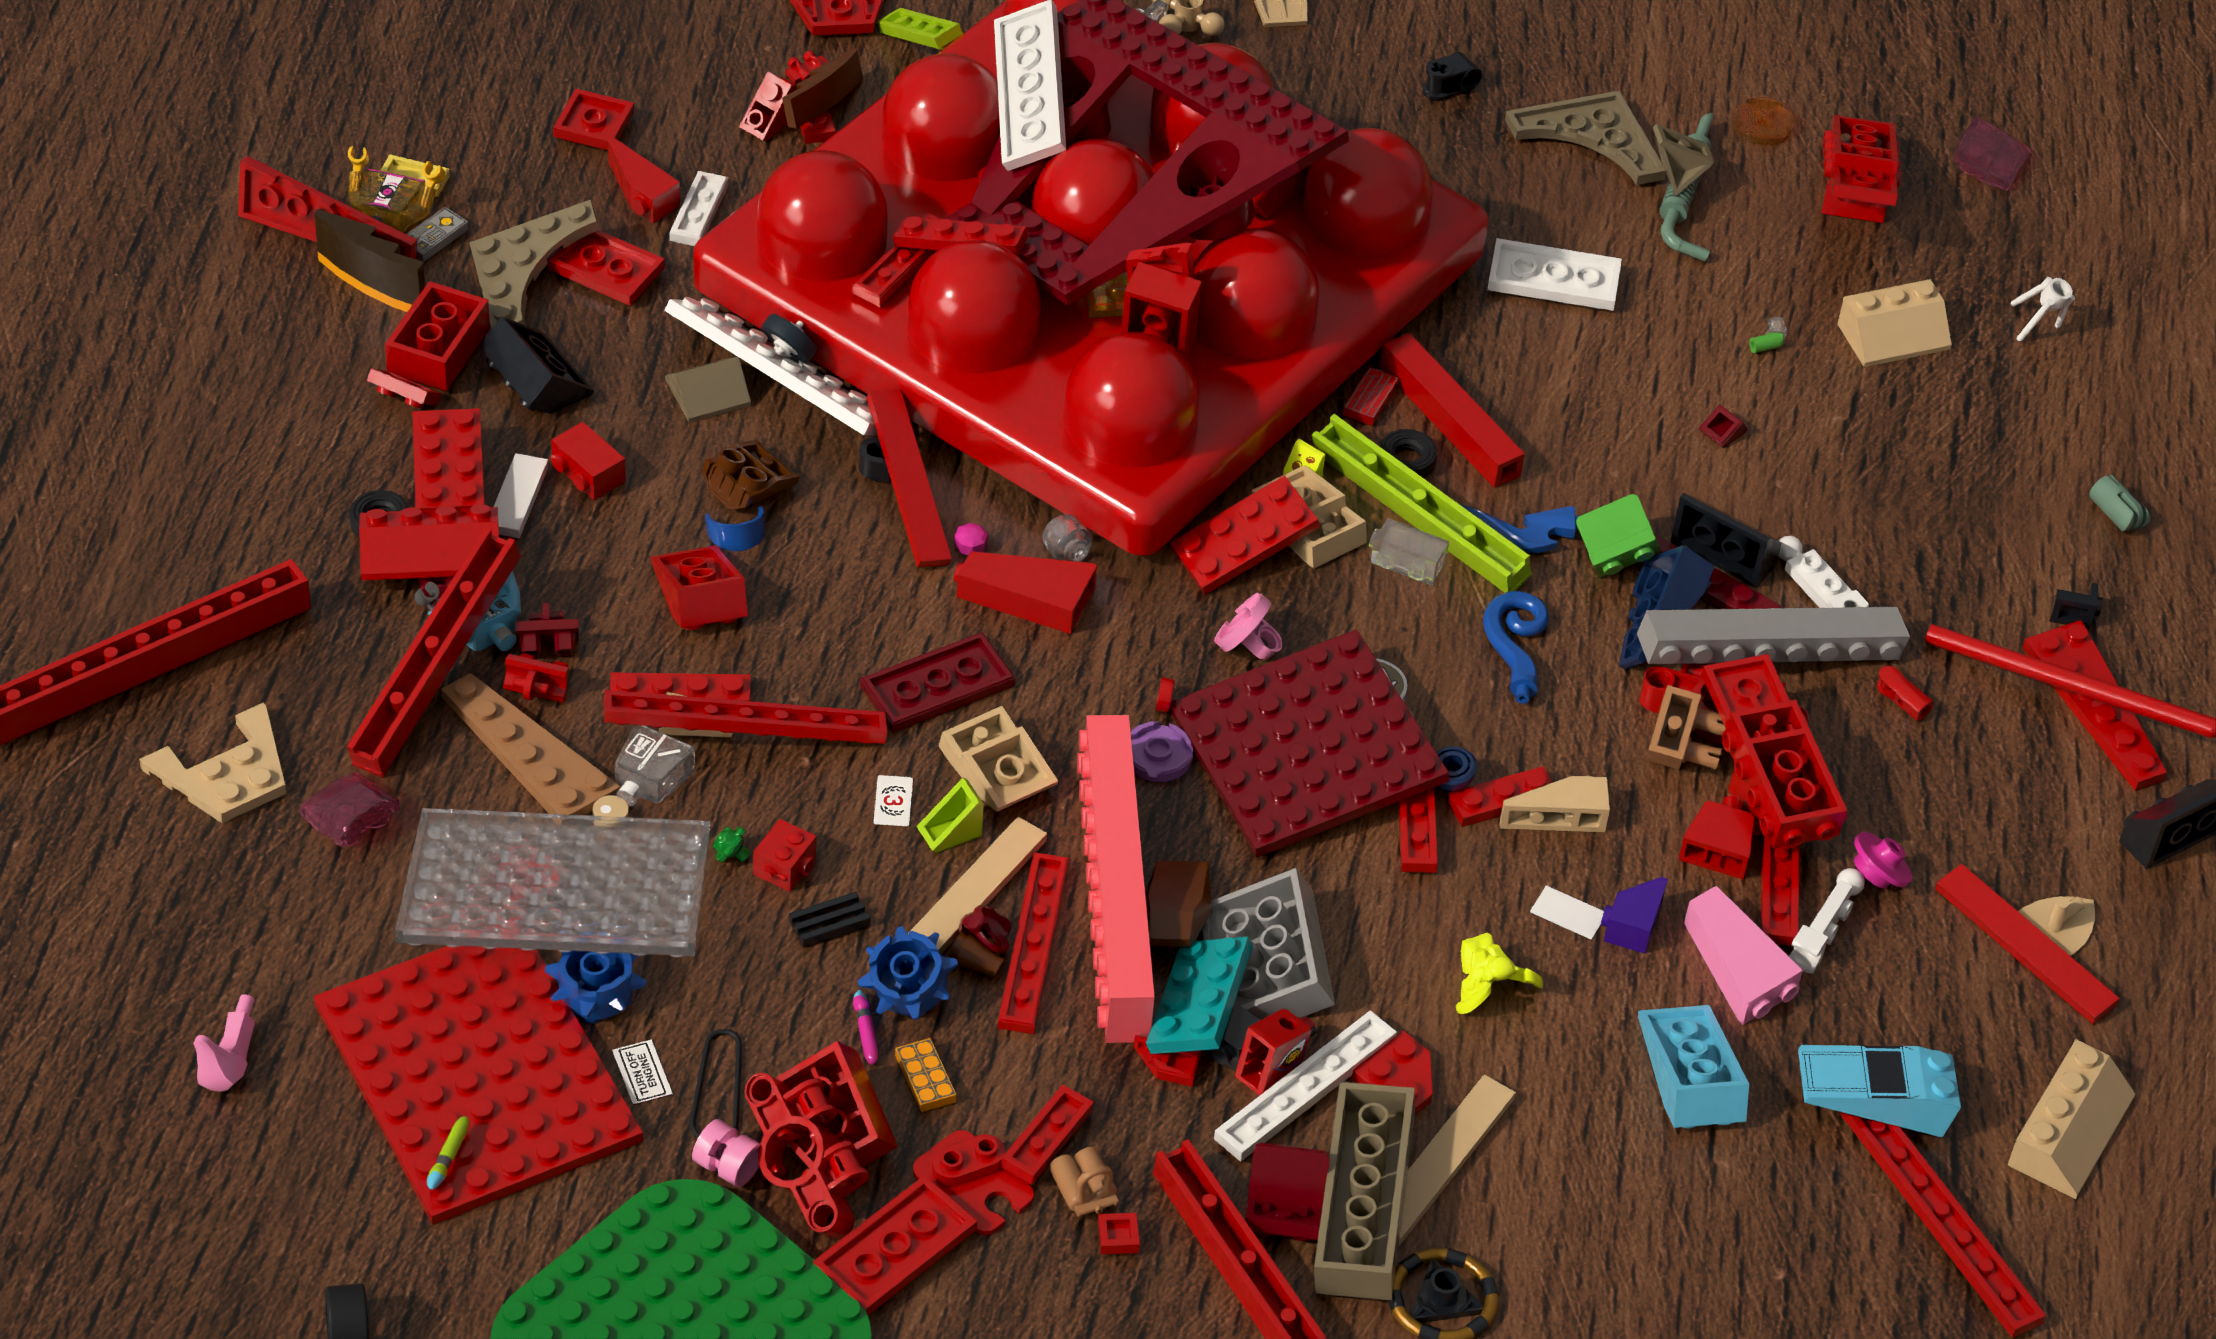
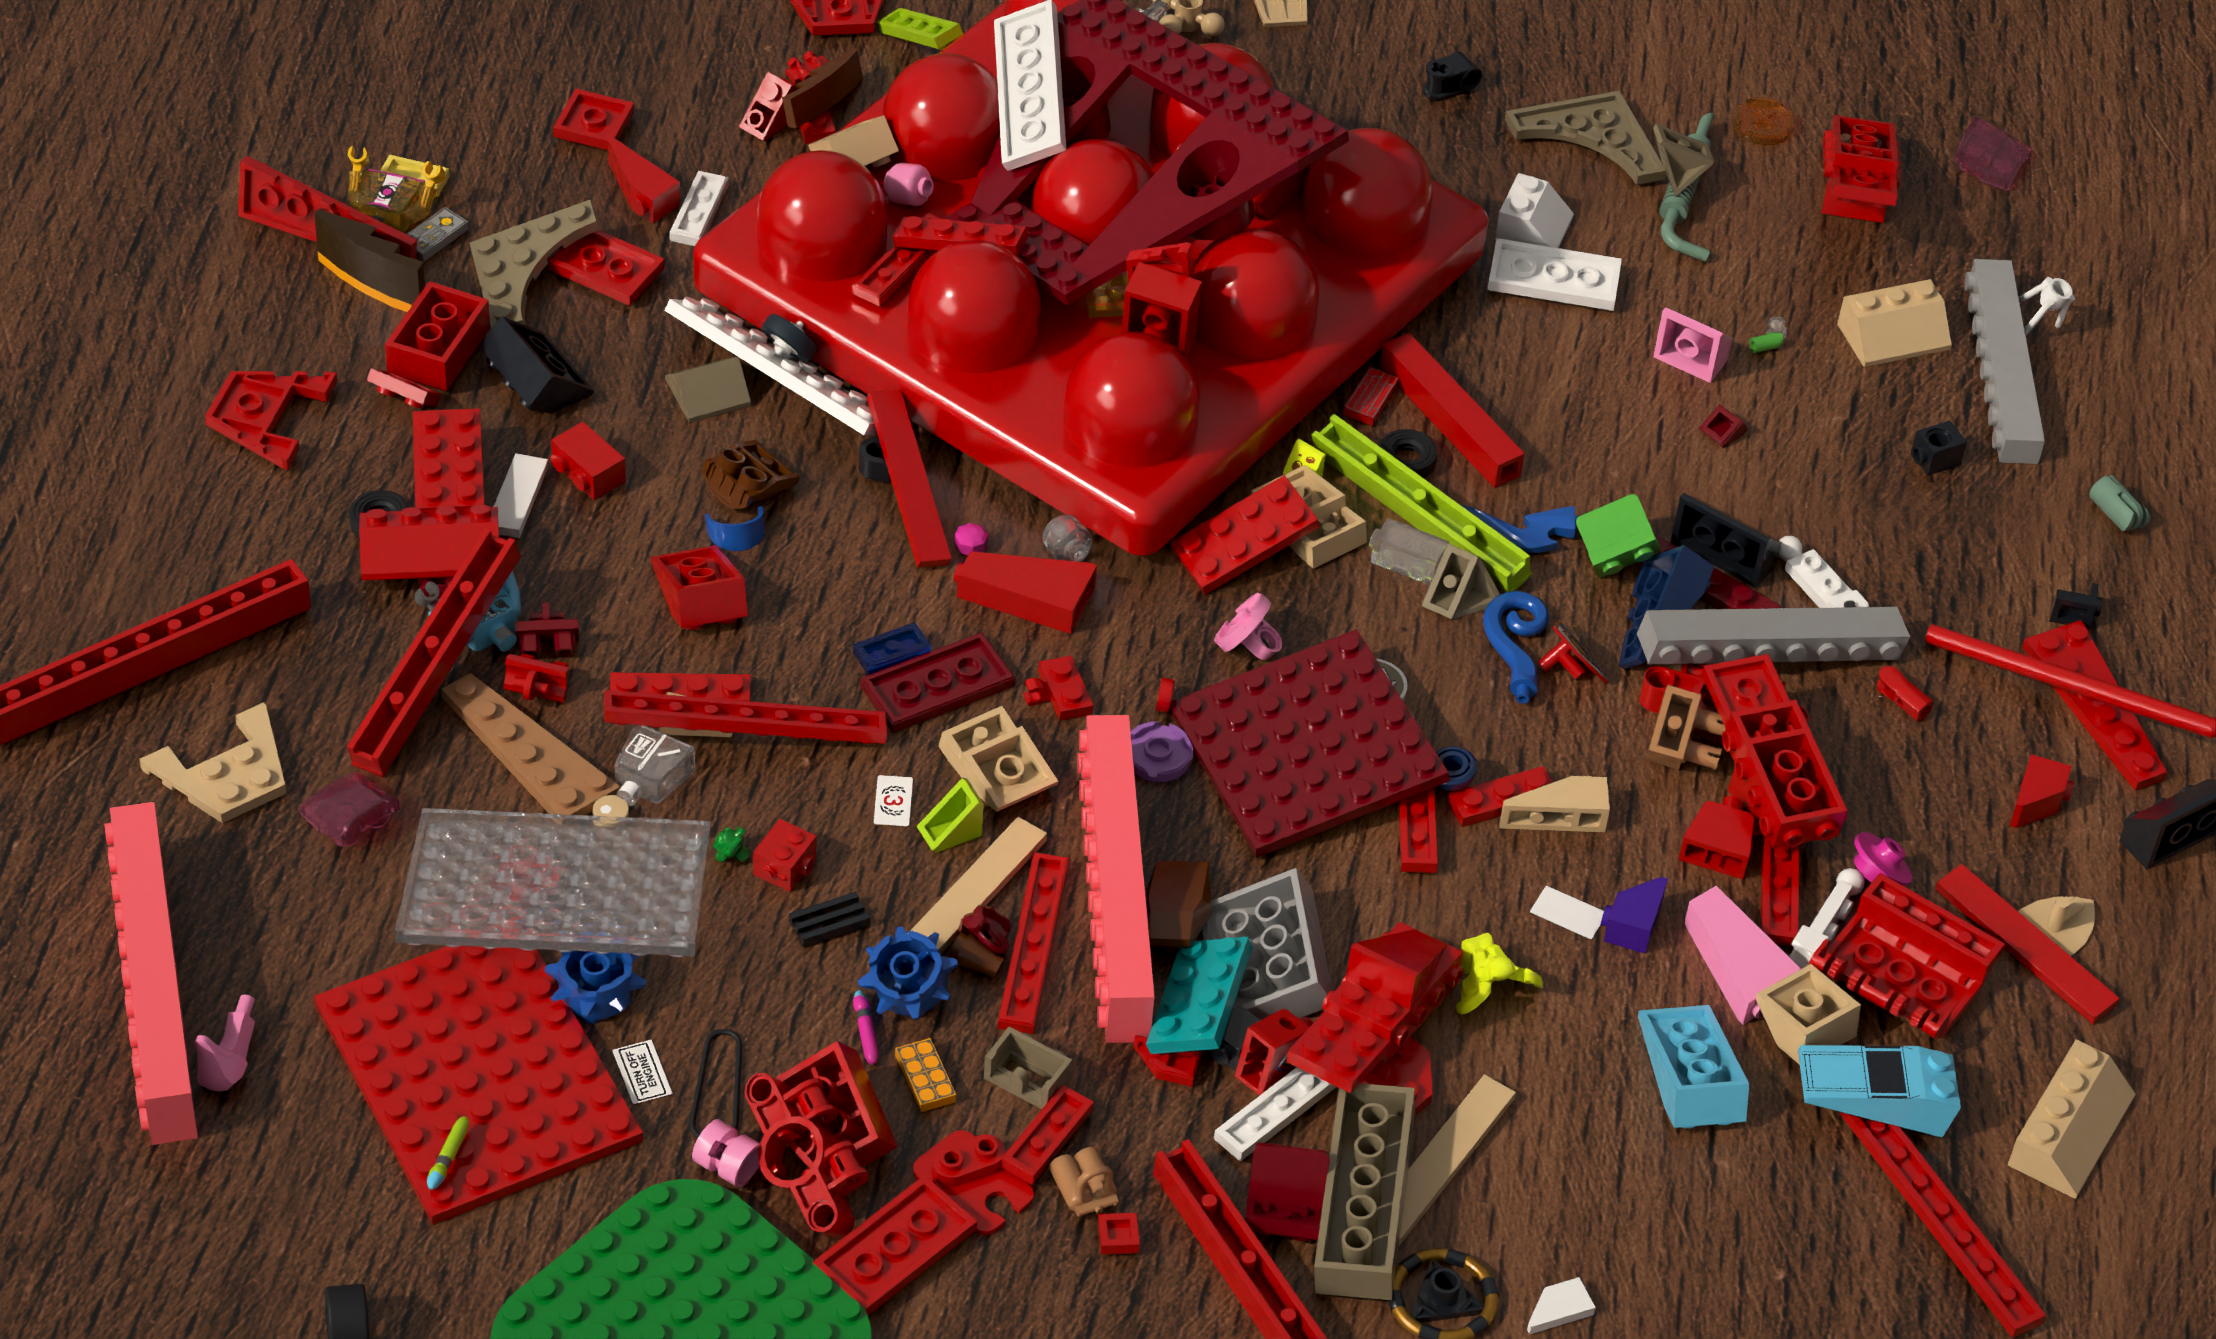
none -> coral brick [104,802,198,1145]
none -> red wing [205,371,337,470]
none -> tan slope [808,115,899,168]
none -> clear blue plate [853,622,931,675]
none -> bright pink head [884,163,934,207]
none -> dark tan window [984,1027,1072,1109]
none -> red plate [1023,656,1094,721]
none -> red wedge [1286,922,1464,1094]
none -> dark tan slope [1422,543,1500,619]
none -> white slope [1495,173,1574,248]
none -> white tile [1527,1277,1596,1335]
none -> red shield [1537,619,1609,684]
none -> bright pink slope [1653,307,1732,383]
none -> tan slope [1756,964,1861,1065]
none -> red slope [1809,873,2005,1039]
none -> black brick [1911,420,1967,475]
none -> light grey brick [1964,259,2045,464]
none -> red slope [2010,754,2074,828]

